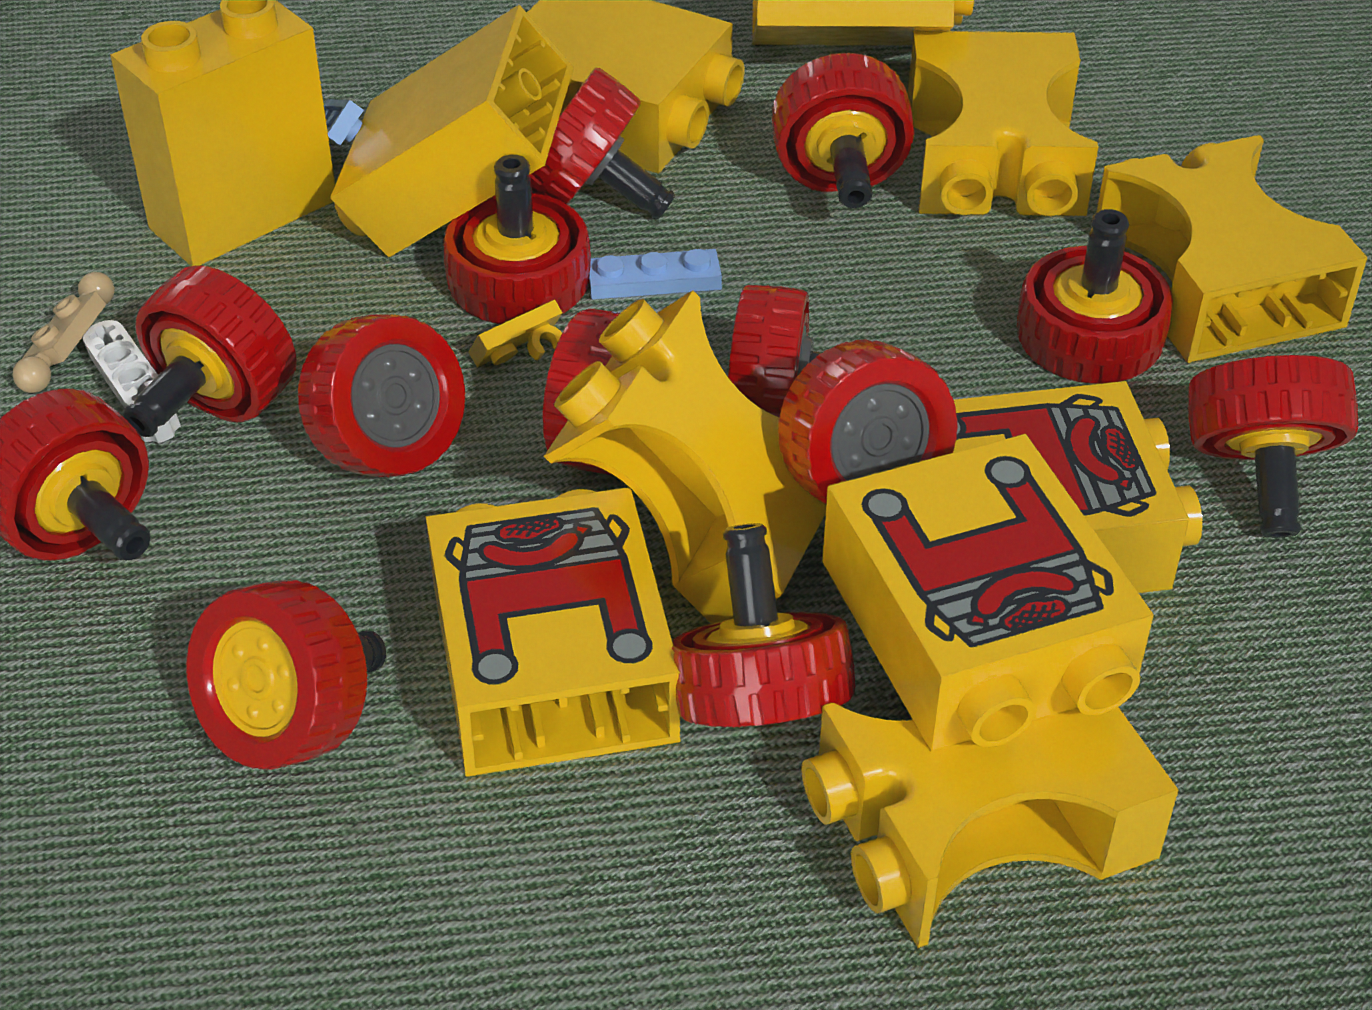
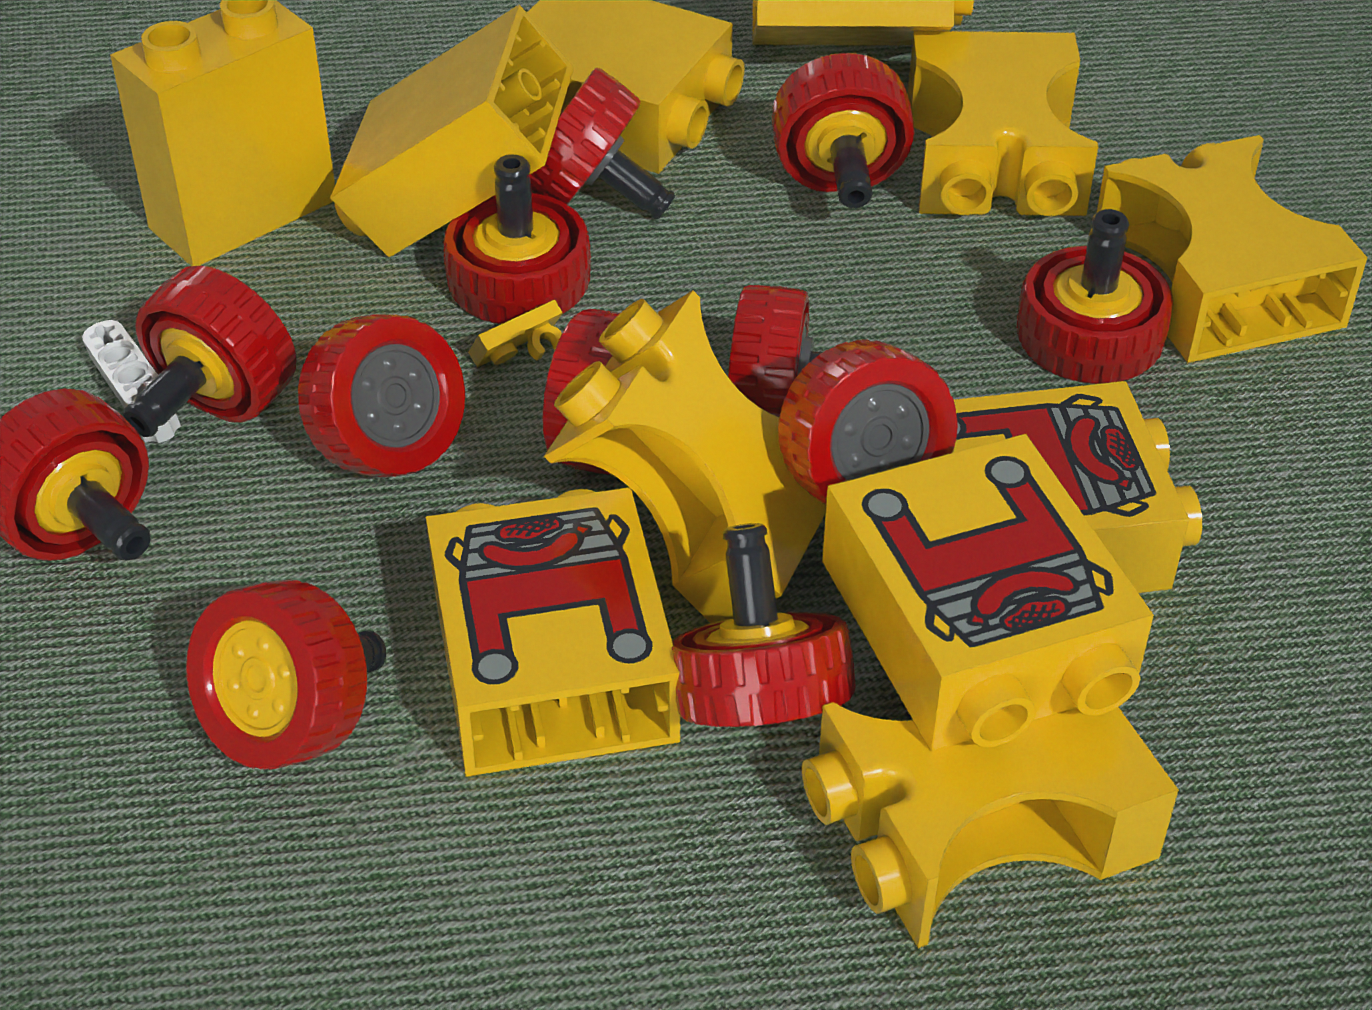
tan plate [13,272,115,393] -> none
light blue plate [324,99,364,145] -> none
light blue plate [589,249,722,300] -> none
red wheel [1188,355,1358,538] -> none

